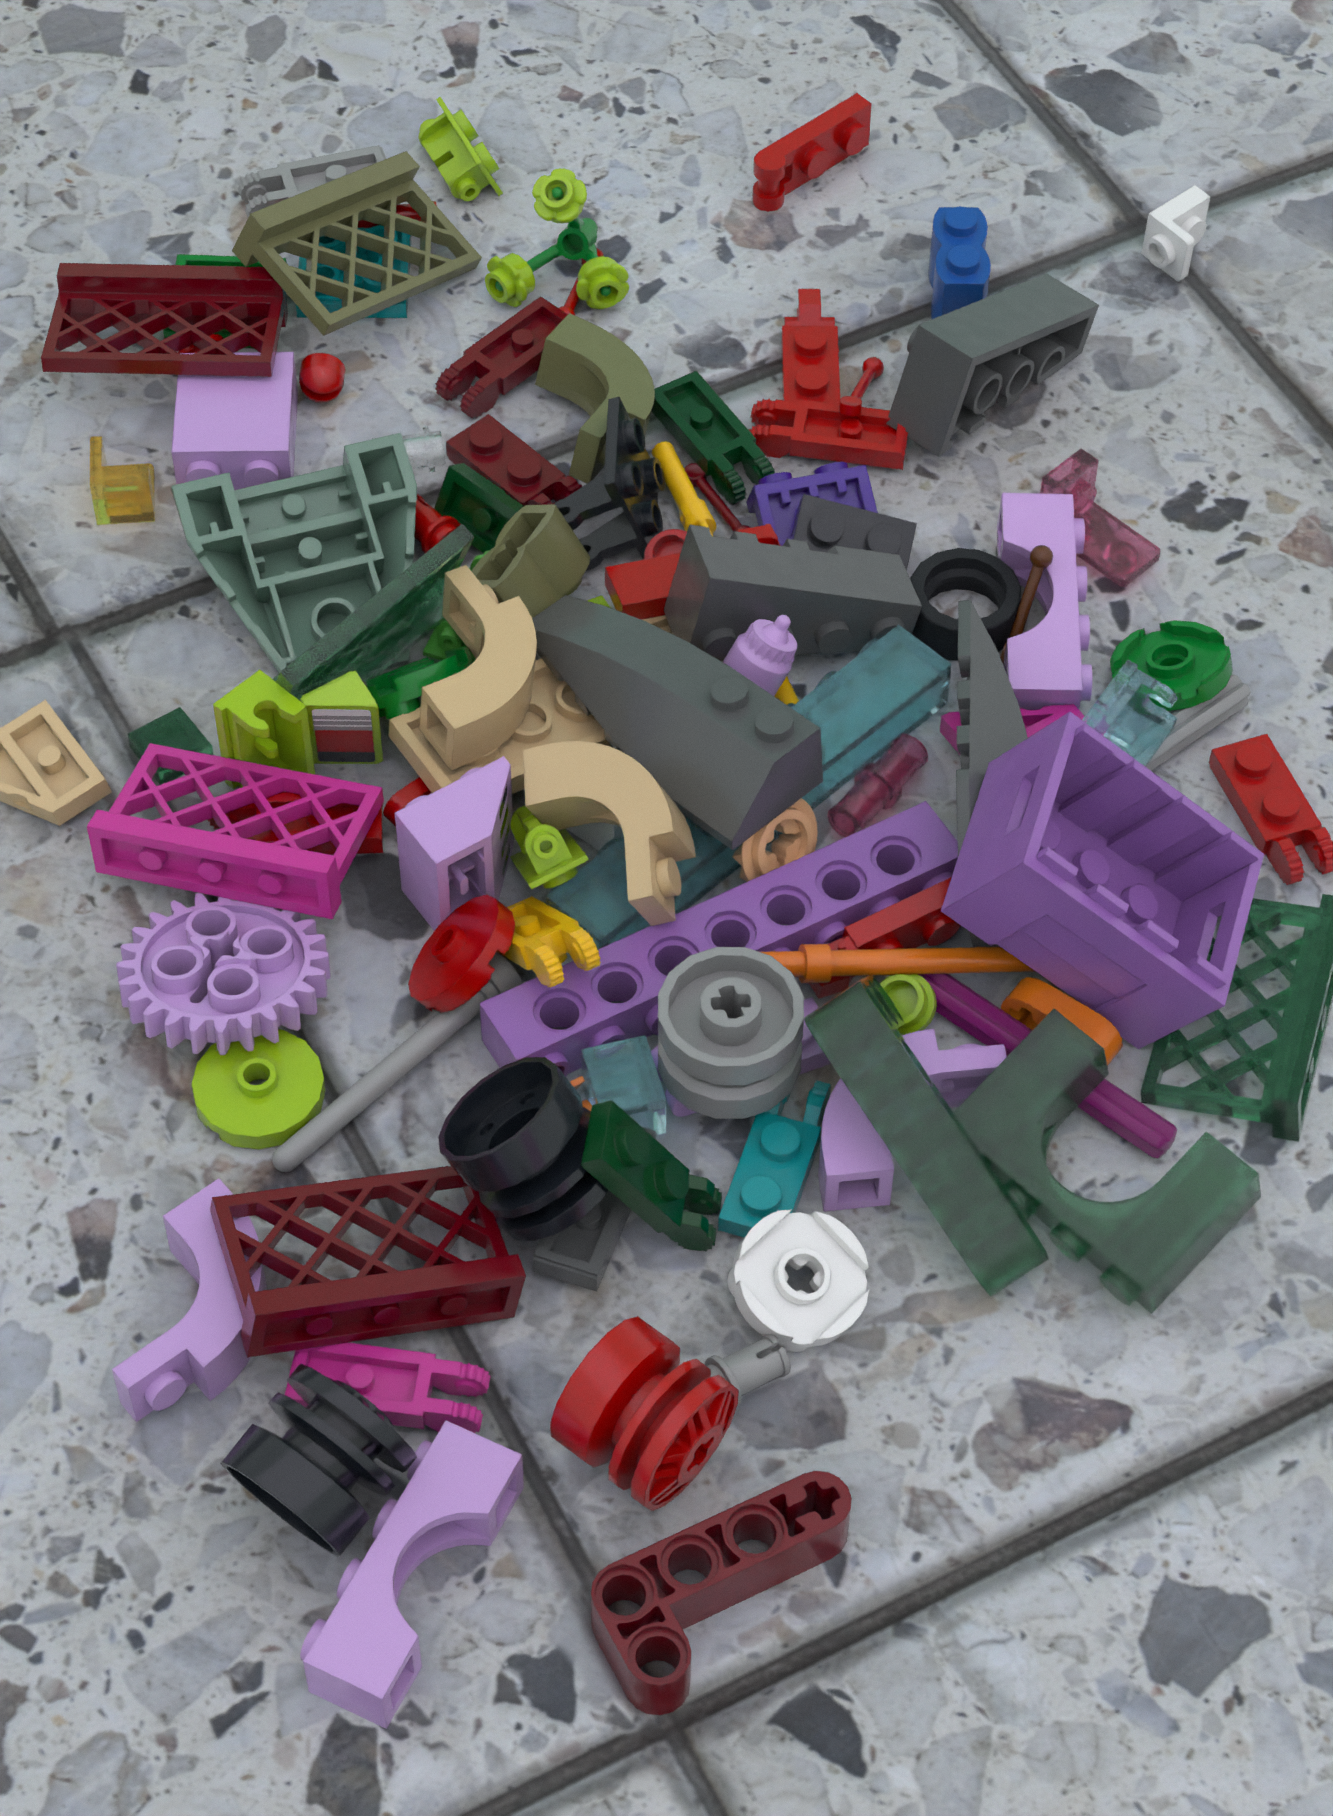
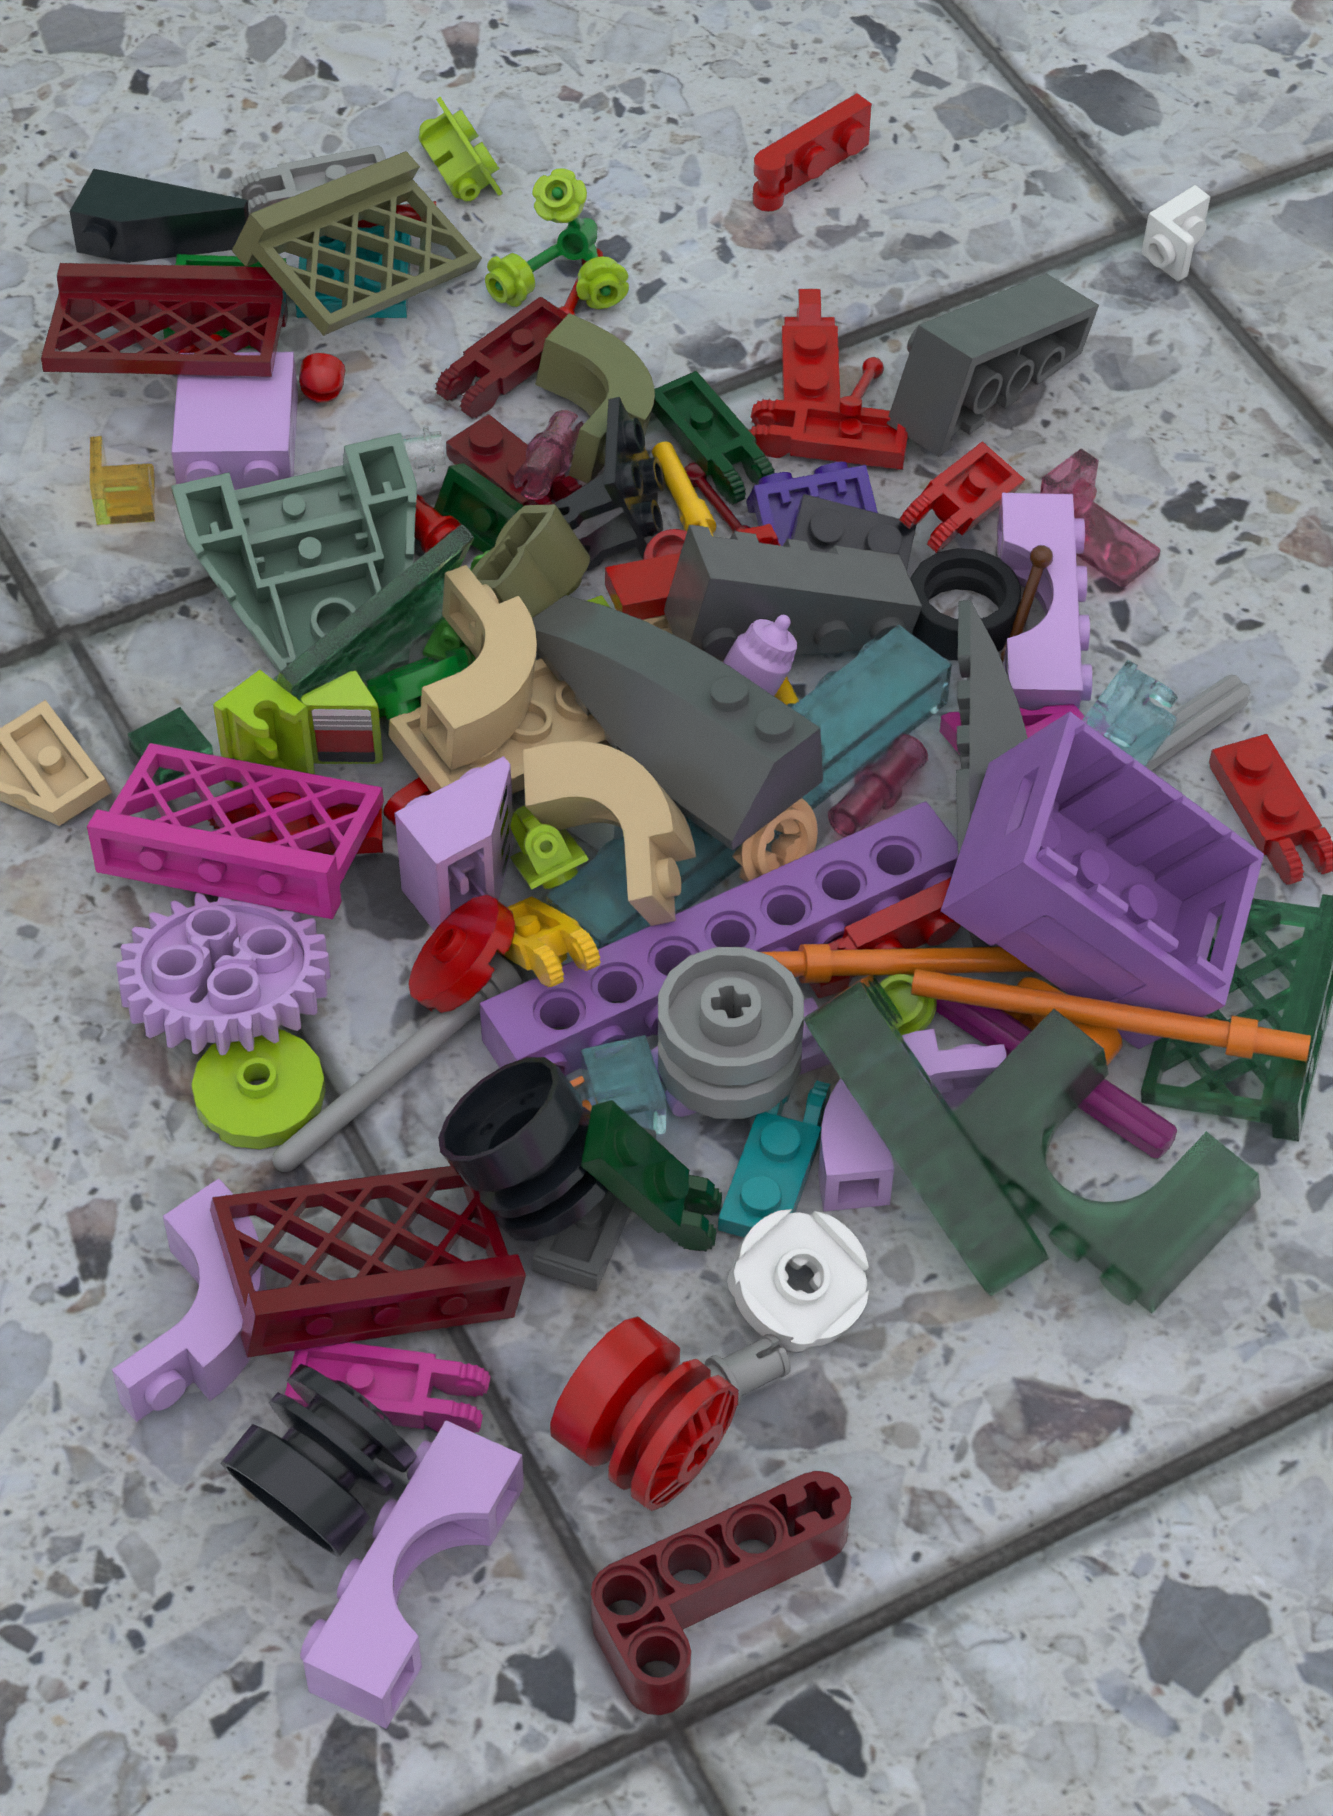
blue brick [928,206,991,319] -> none
green plate [1110,620,1233,712] -> none
none -> black slope [69,169,249,263]
none -> clear pink pin [514,410,584,500]
none -> red hinge [899,441,1025,553]
none -> orange bar [911,969,1311,1062]

